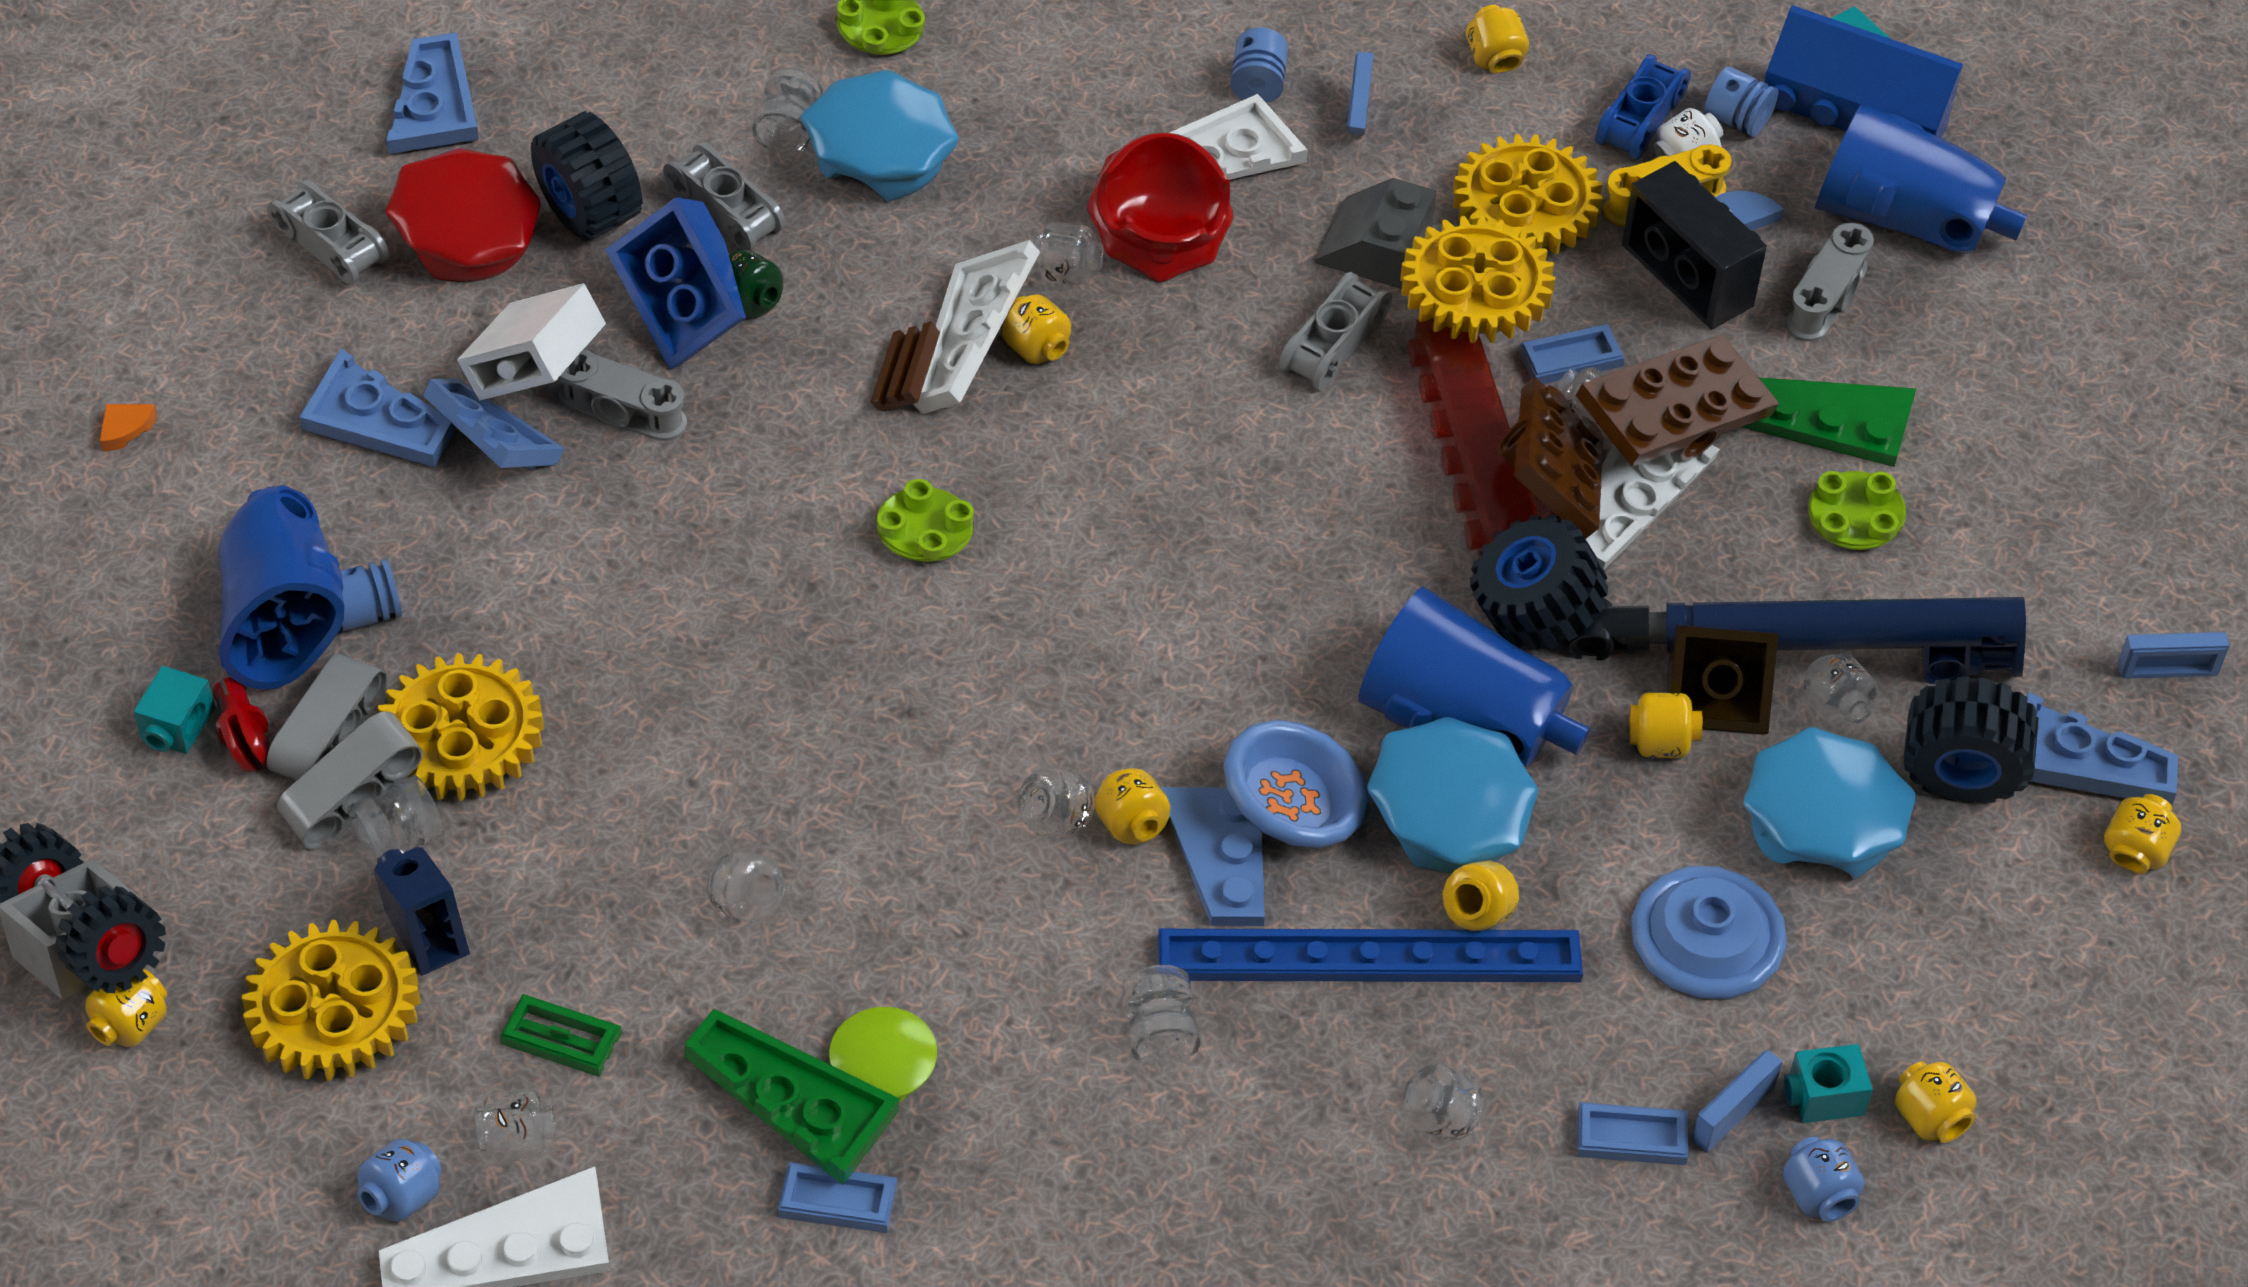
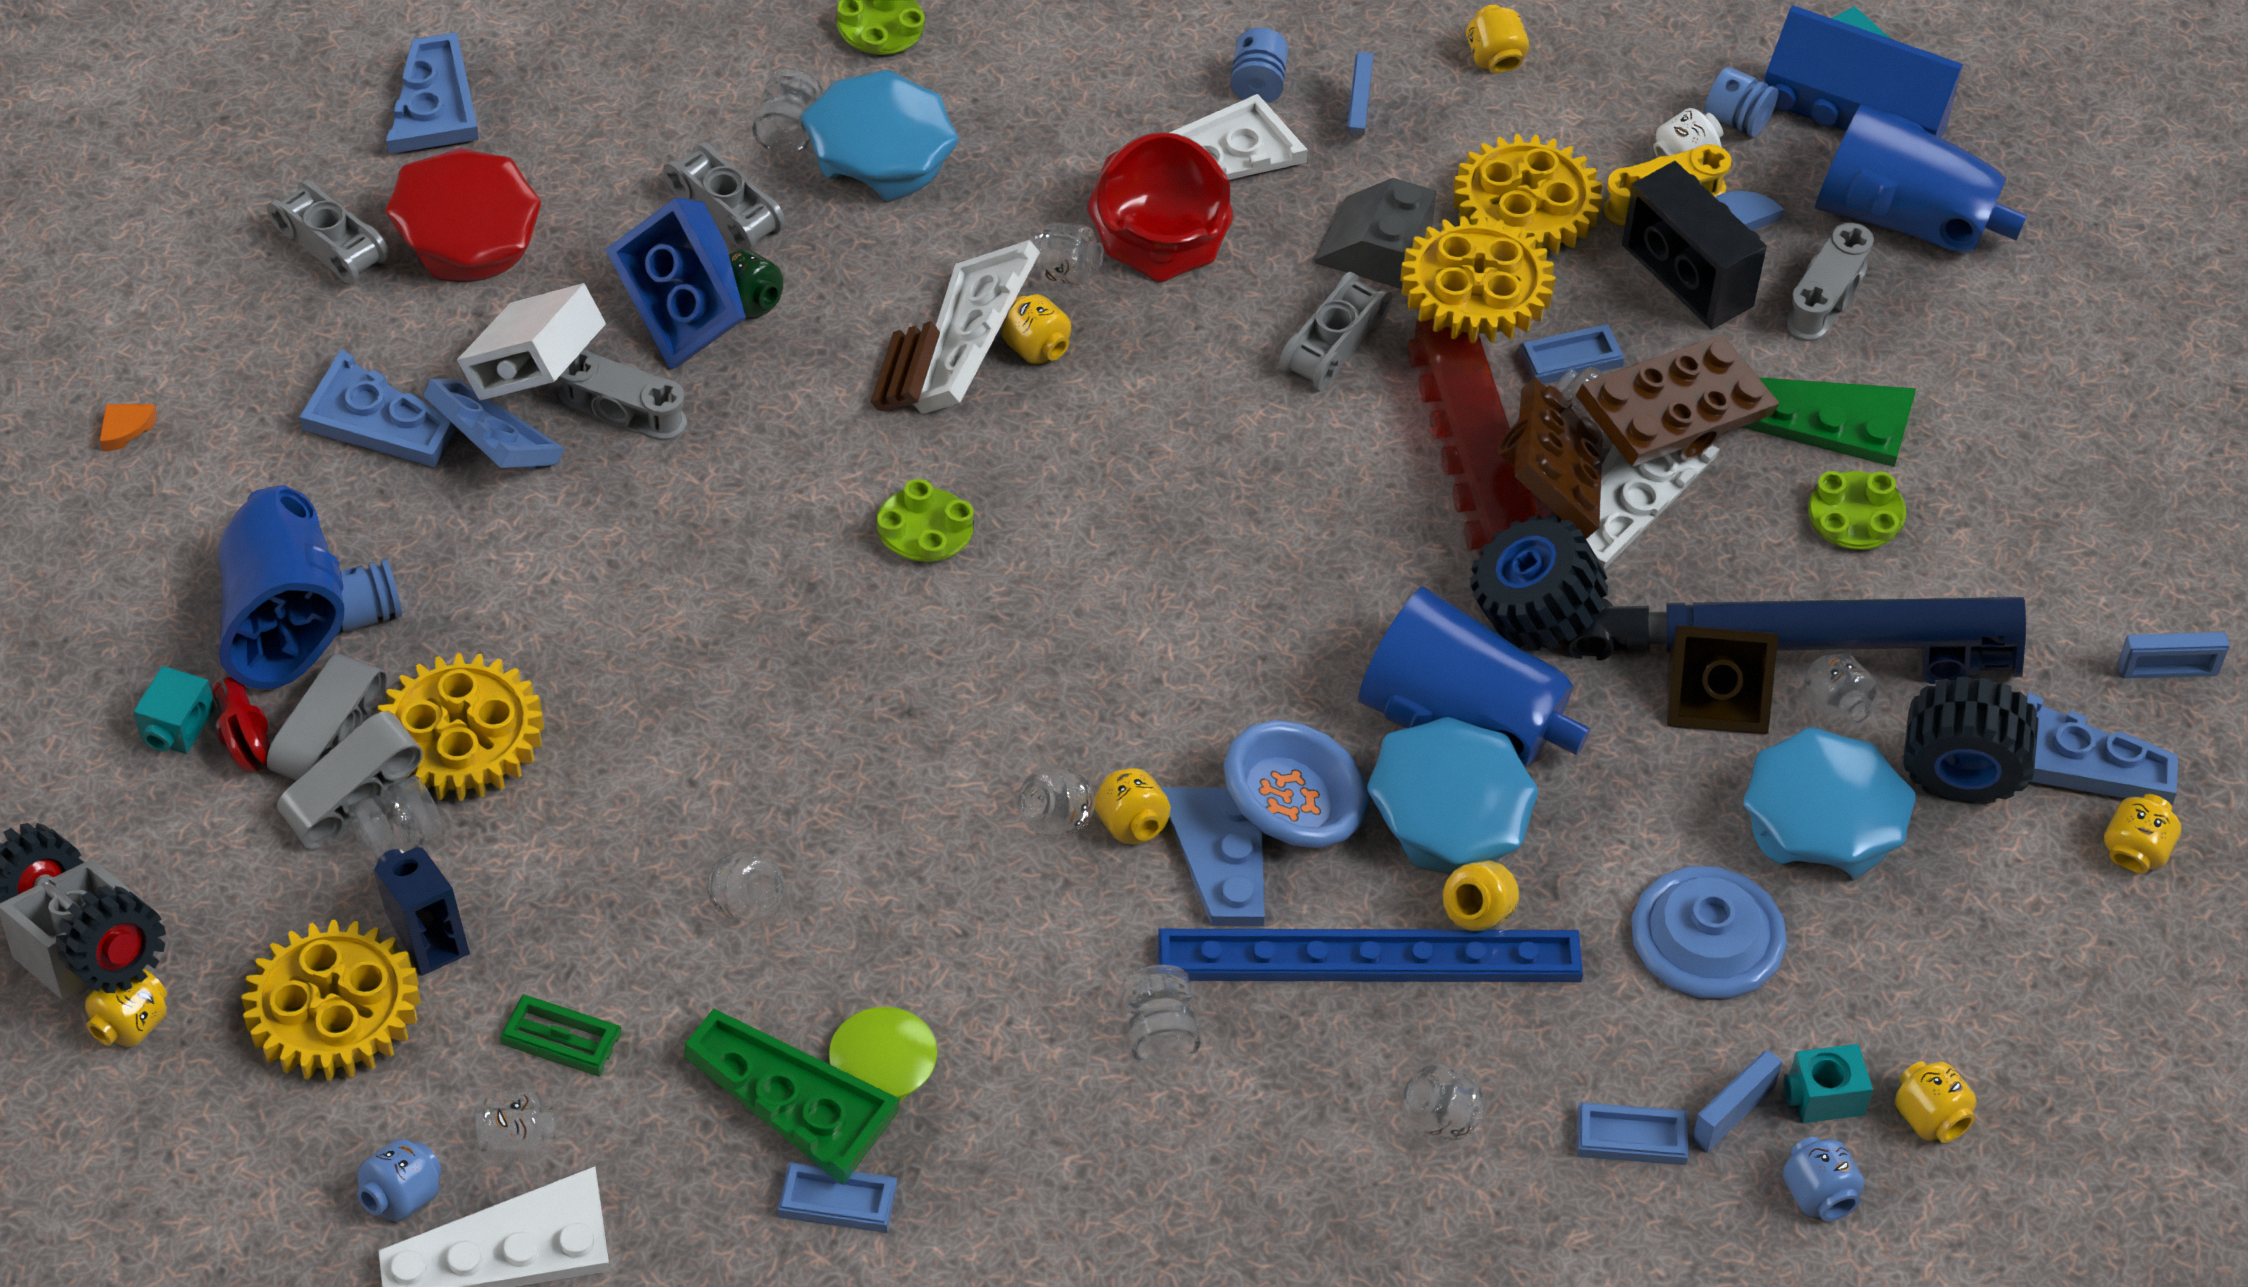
black wheel [530,111,643,241] -> none
blue piece [1595,54,1691,160] -> none
yellow head [1629,693,1703,758] -> none

